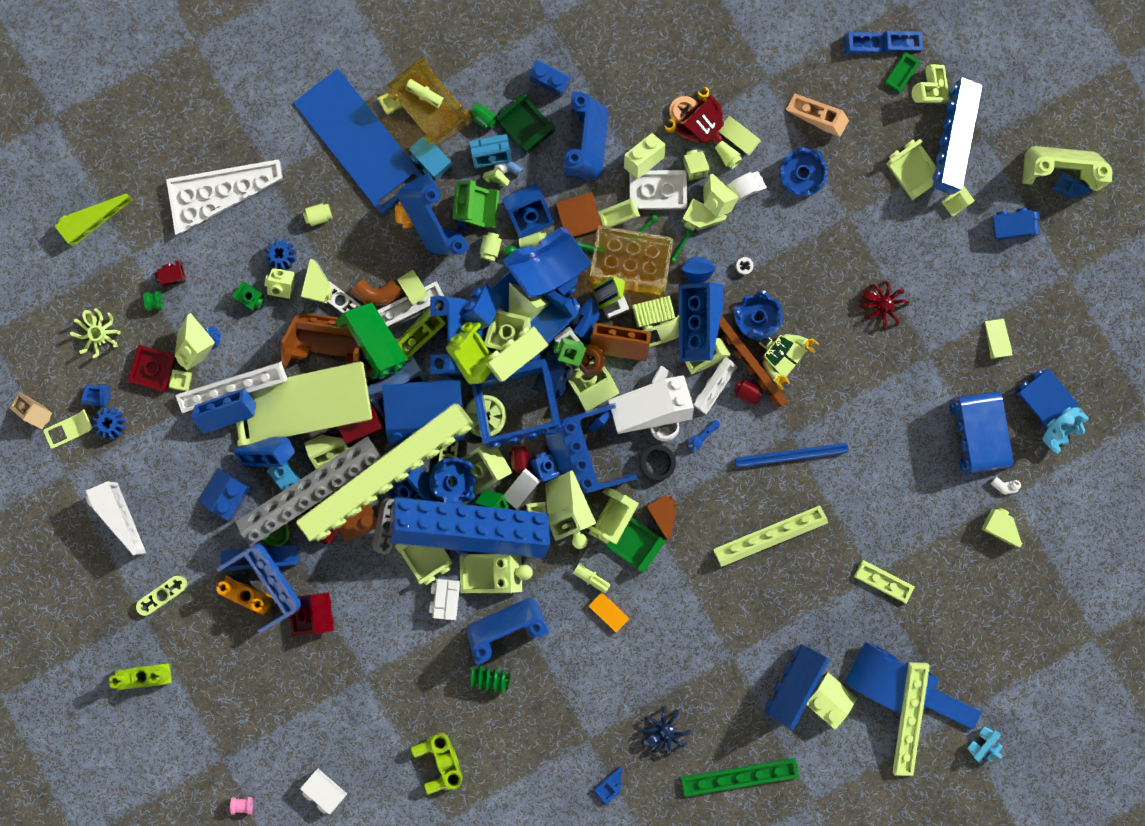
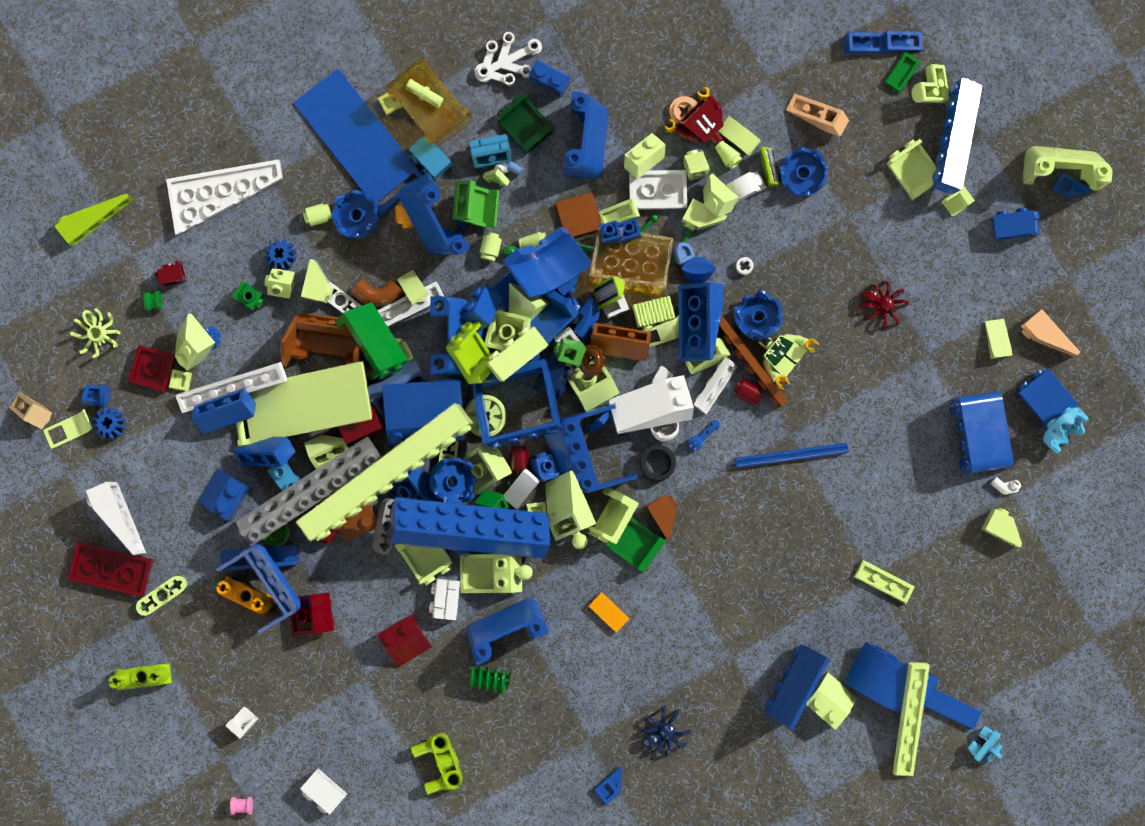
lime slope [397,307,446,359] -> none
green brick [469,103,498,131] -> none
blue slope [502,183,554,238] -> none
yellowish green axle [573,563,610,593] -> none
green tile [681,758,799,797] -> none
yellowish green plate [713,506,828,567] -> none
none -> dark red plate [68,542,154,597]
none -> white panel [226,707,258,738]
none -> blue plate [331,190,380,239]
none -> dark red slope [377,614,432,667]
none -> white plant [475,32,542,86]
none -> blue slope [598,218,642,244]
none -> medium blue tile [673,242,695,265]
none -> slope [759,147,781,187]
none -> light nougat slope [1020,309,1080,357]

